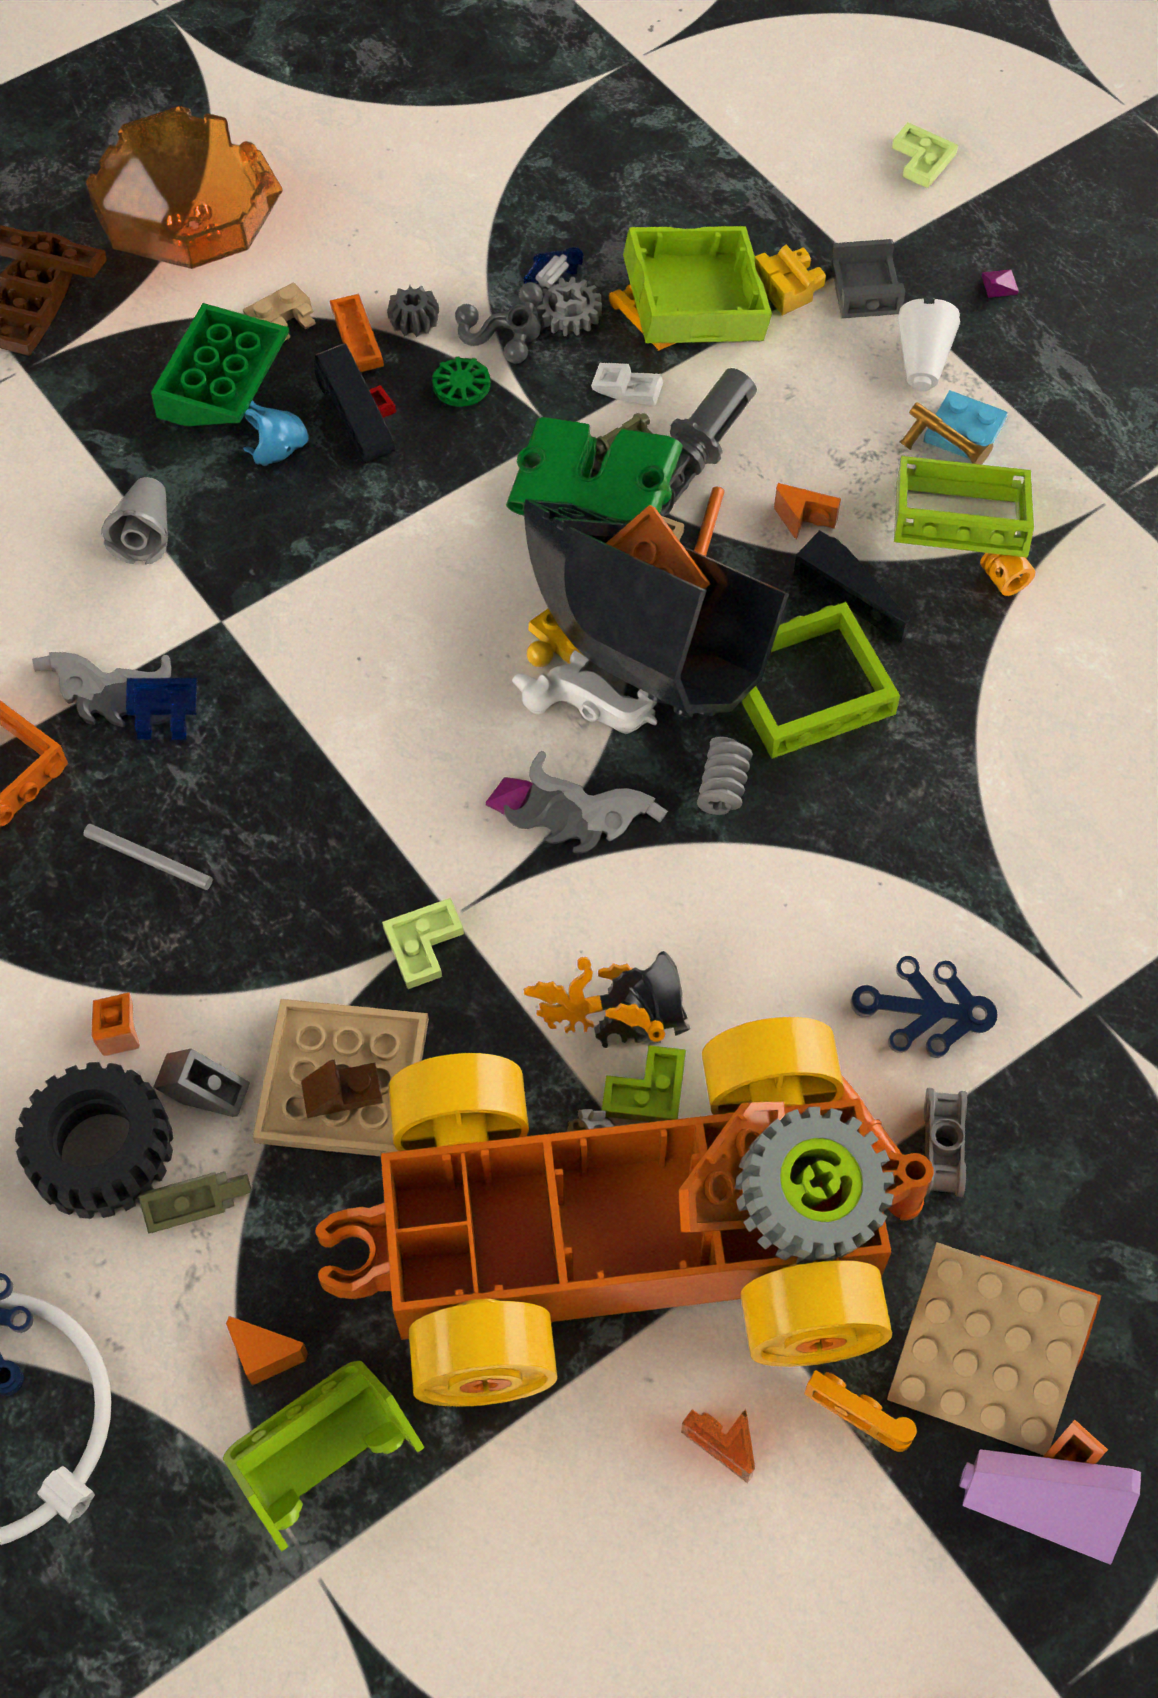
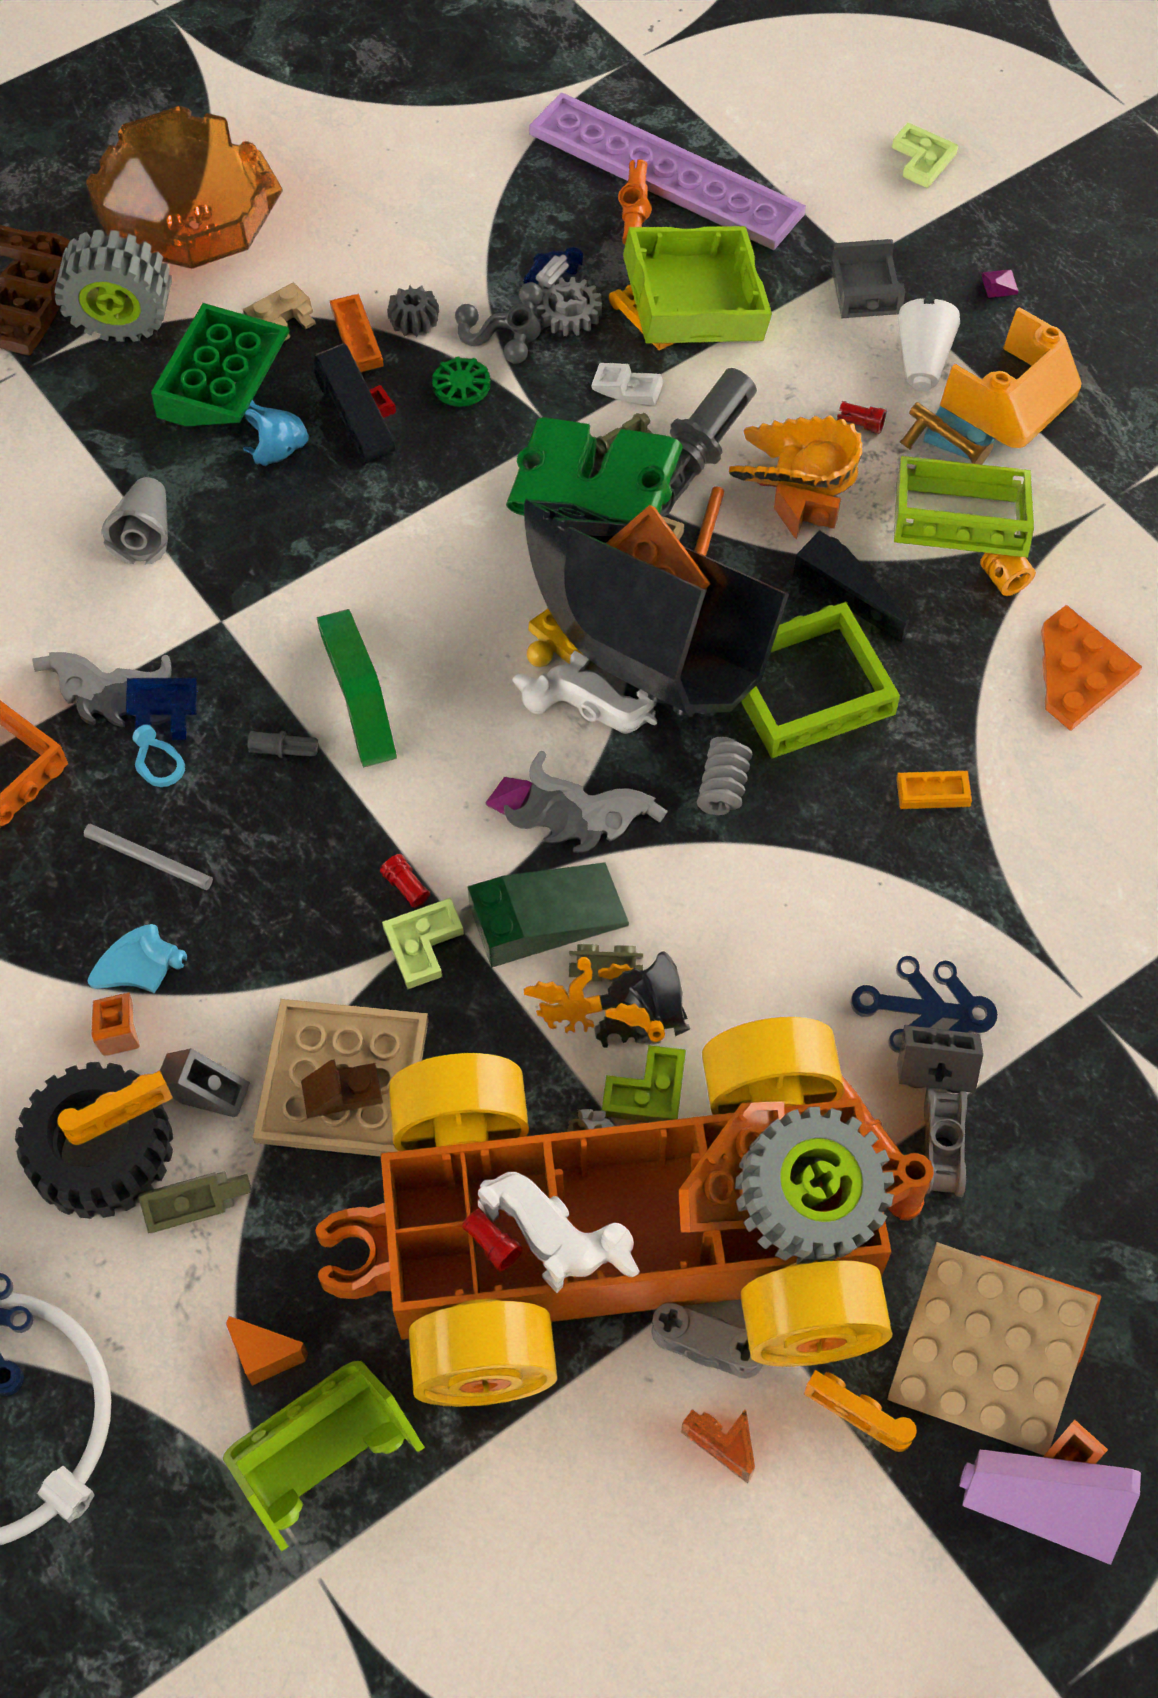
yellow hips [755,244,826,315] -> none
none -> light grey wheel [55,230,172,342]
none -> light orange plate [57,1070,173,1145]
none -> medium azure arm [87,924,187,993]
none -> medium azure piece [132,724,185,787]
none -> dark grey axle [248,731,319,758]
none -> green beam [317,609,397,768]
none -> red pin [380,854,430,908]
none -> red pin [462,1209,523,1271]
none -> dark green slope [467,862,629,968]
none -> white animal [478,1172,640,1293]
none -> lavender plate [529,92,806,250]
none -> olive hinge [569,944,643,982]
none -> orange pin [618,159,652,245]
none -> light grey piece [651,1303,763,1379]
none -> light orange piece [729,415,863,496]
none -> red pin [837,401,887,434]
none -> light orange plate [896,771,972,809]
none -> dark grey brick [897,1025,983,1093]
none -> light orange windscreen [939,307,1082,448]
none -> orange plate [1041,605,1142,731]

